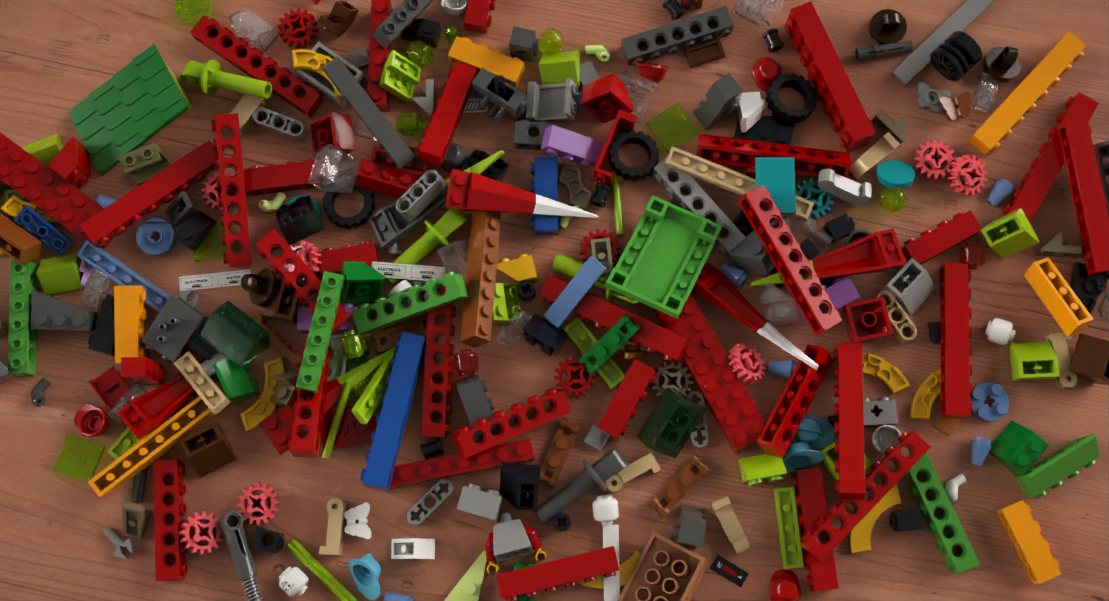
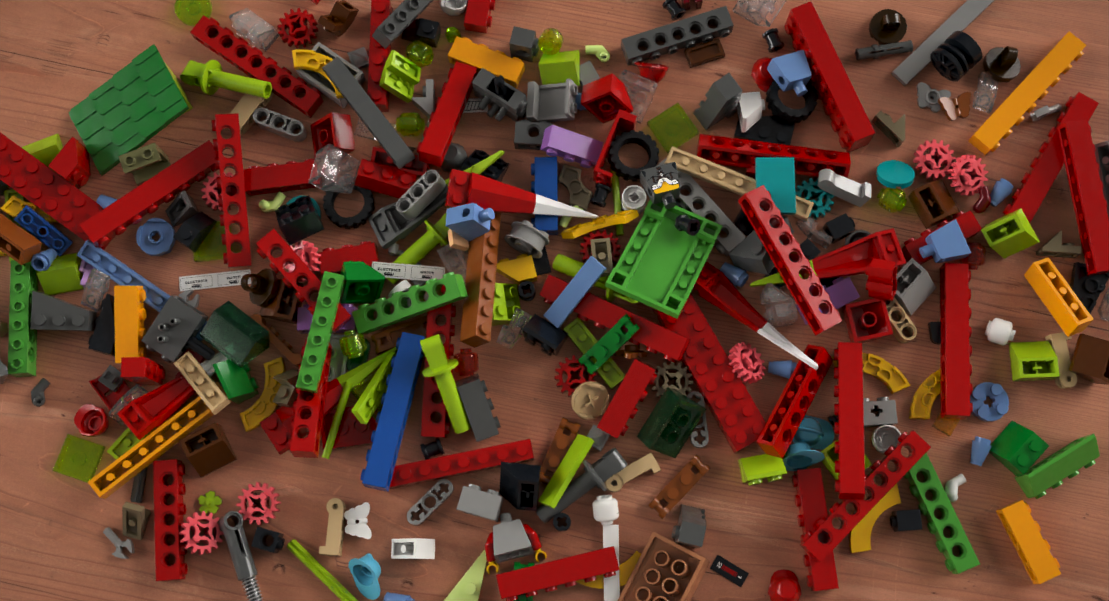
white head [279,567,309,597] -> none
red brick [452,387,571,459] -> none
tan leg [710,496,750,555] -> none
lime plate [773,487,804,569] -> none
tan leg [849,132,900,180] -> none
none -> medium blue cone [31,248,57,271]
none -> dark grey tile [98,365,126,392]
none -> lime plant [198,490,222,514]
none -> lime piece [420,334,471,434]
none -> medium blue torso [445,203,495,241]
none -> light nougat tile [447,229,469,251]
none -> light grey wheel [504,220,550,258]
none -> black sticker [532,245,551,276]
none -> lime tile [538,434,594,509]
none -> yellow tile [561,210,639,239]
none -> tan tile [571,381,610,420]
none -> white wheel [621,185,647,214]
none -> dark grey torso [640,162,680,209]
none -> black bush [675,214,700,236]
none -> medium blue torso [767,50,812,97]
none -> red brick [865,258,897,301]
none -> reddish brown slope [908,180,960,229]
none -> medium blue torso [919,219,971,263]
none -> dark red arm [973,186,991,213]
none -> light grey bar [1030,104,1062,122]

